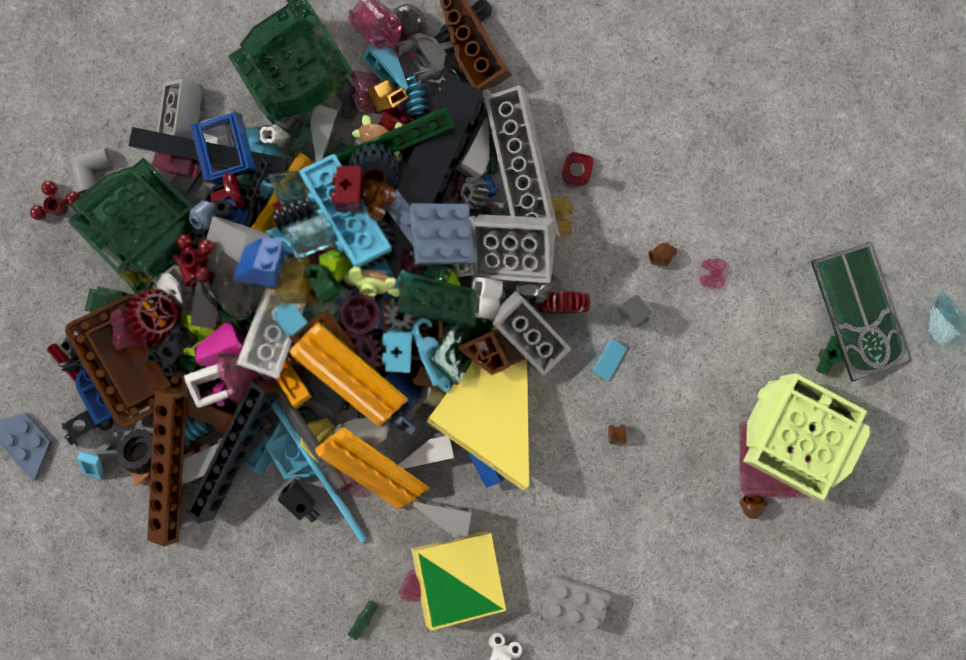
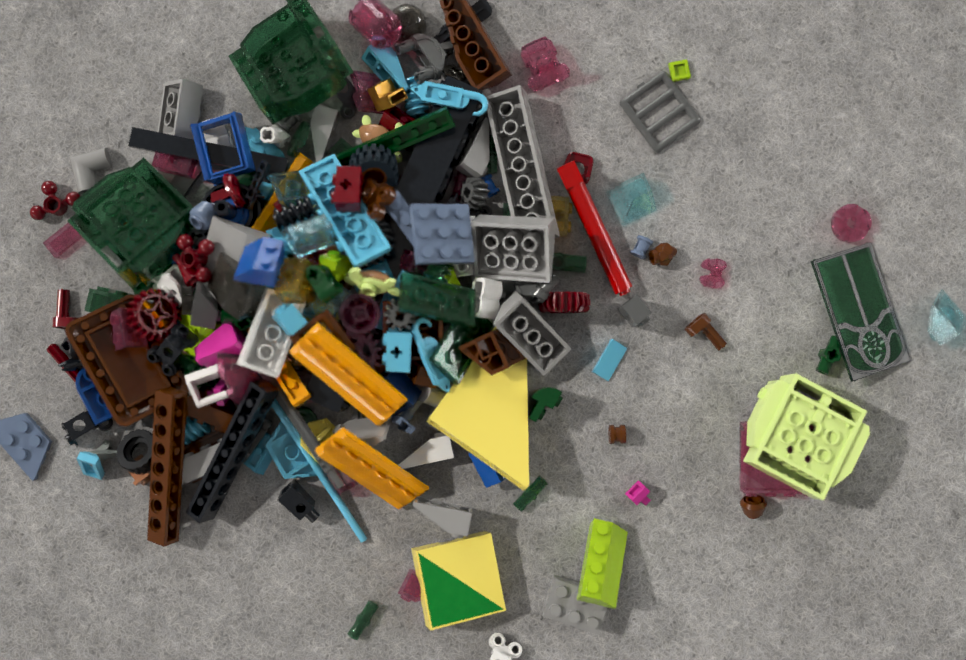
none -> clear pink tile [43,219,87,258]
none -> dark red piece [52,289,78,329]
none -> medium azure plate [411,81,488,116]
none -> clear green pin [513,475,548,512]
none -> clear pink piece [521,36,570,93]
none -> dark green brick [528,387,563,422]
none -> clear green piece [552,252,587,273]
none -> red brick [557,160,632,296]
none -> lime slope [577,518,628,609]
none -> clear light blue slope [606,173,657,227]
none -> dark grey bar [620,71,701,153]
none -> dark pink tile [625,481,651,506]
none -> sand blue bush [630,235,653,260]
none -> lime tile [668,59,691,82]
none -> reddish brown piece [684,312,727,351]
none -> clear pink plate [831,204,872,243]

